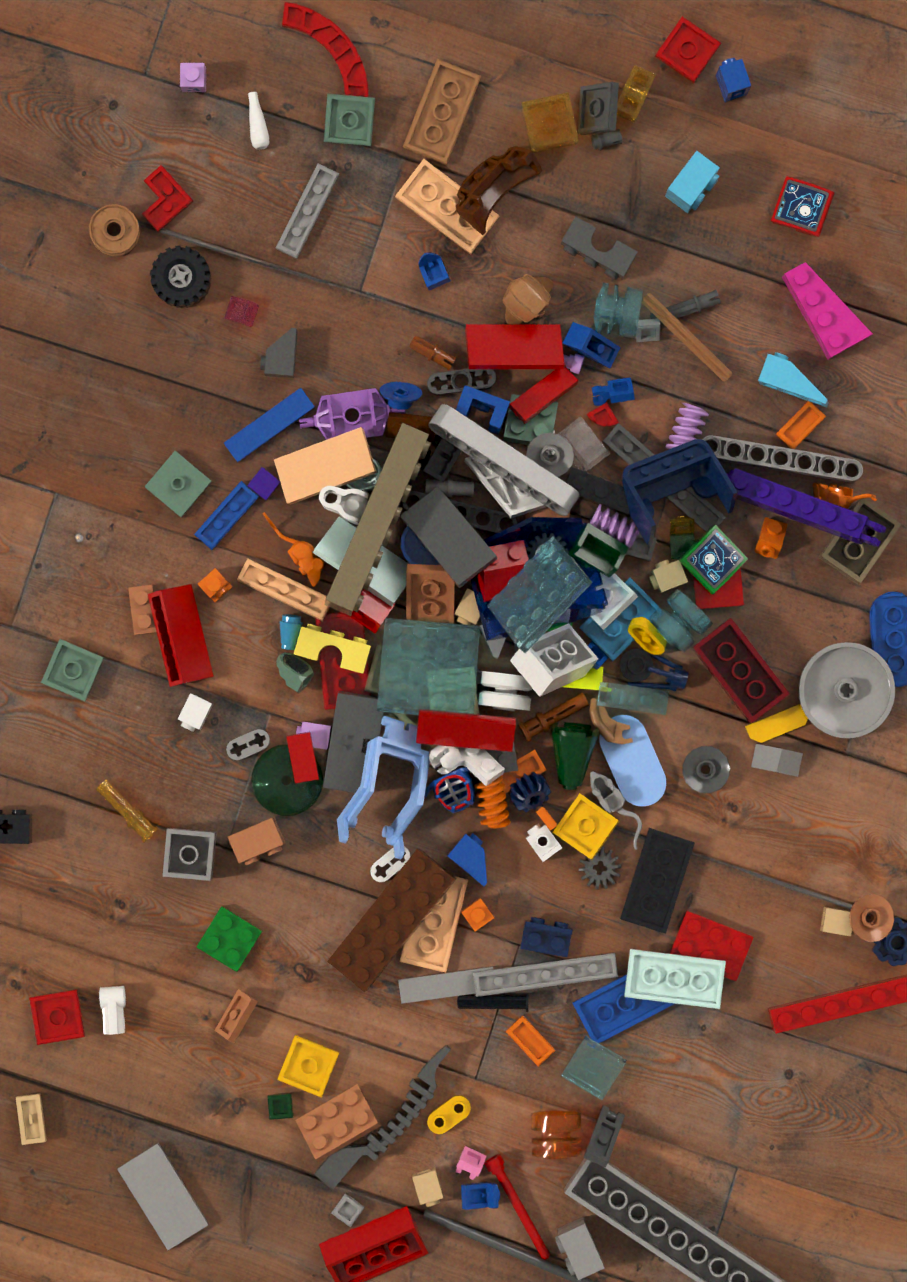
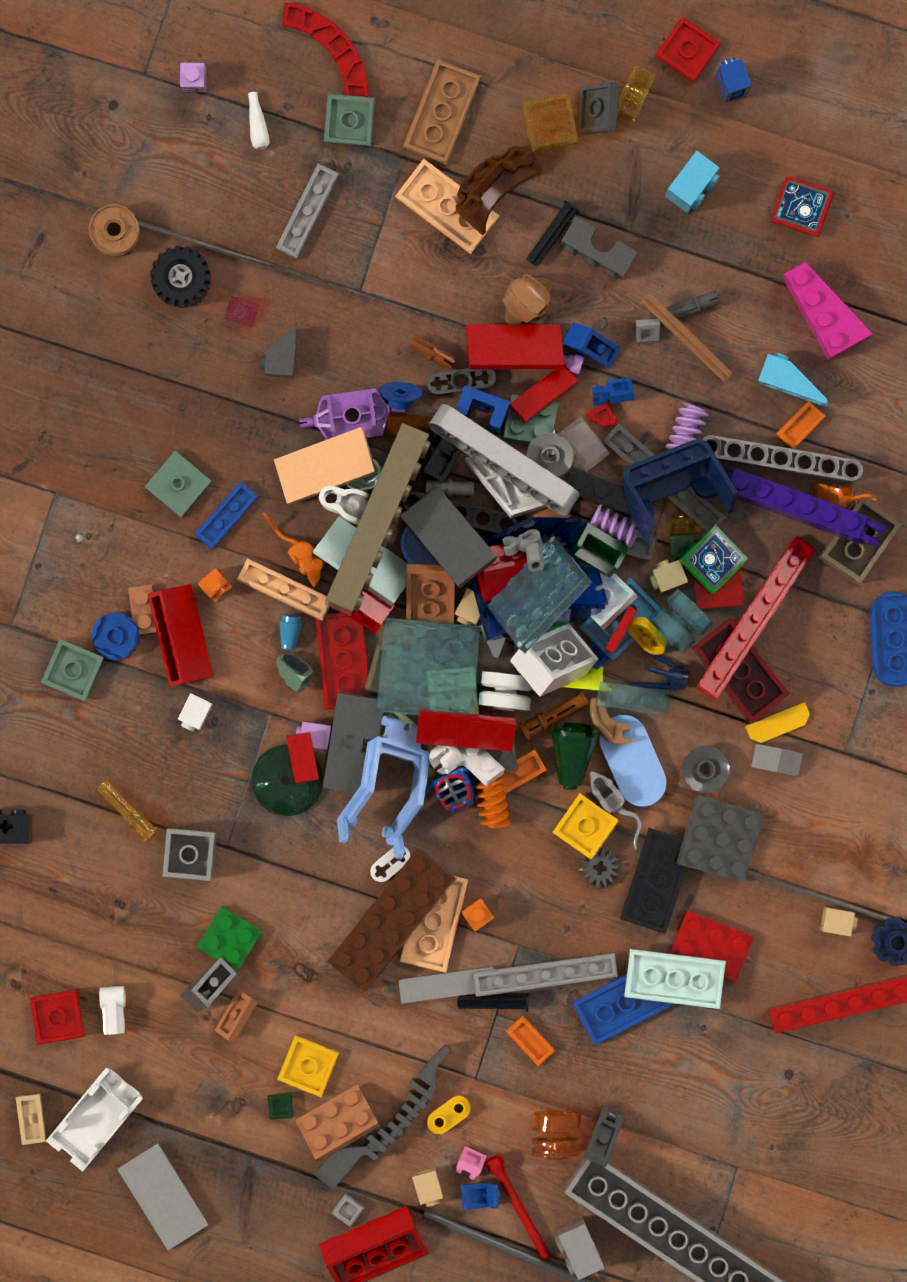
red tile [142,165,193,232] -> none
blue tile [224,388,315,462] -> none
light grey beam [226,729,270,760] -> none
nougat brick [228,817,286,865] -> none
dark purple tile [247,467,281,501] -> none
light yellow arch [294,624,371,674] -> none
blue plate [418,252,451,291] -> none
blue slope [447,833,487,886] -> none
dark blue gear [509,772,551,812] -> none
dark blue bracket [520,917,573,957] -> none
white brick [526,823,562,862] -> none
orange tile [535,806,557,831] -> none
clear light blue tile [561,1036,627,1100] -> none
dark grey pin [591,128,622,151] -> none
clear light blue wheel [593,283,643,339] -> none
black piece [620,648,653,682] -> none
orange bracket [754,517,788,559] -> none
light grey dish [798,642,895,738] -> none
nougat dish [849,894,894,942] -> none
none -> white piece [46,1068,143,1172]
none -> blue tile [92,612,140,660]
none -> dark grey slope [180,957,237,1012]
none -> light grey bar [503,529,544,572]
none -> black axle [527,200,580,267]
none -> red tile [604,606,637,654]
none -> dark grey plate [676,794,764,883]
none -> tile [695,536,816,701]

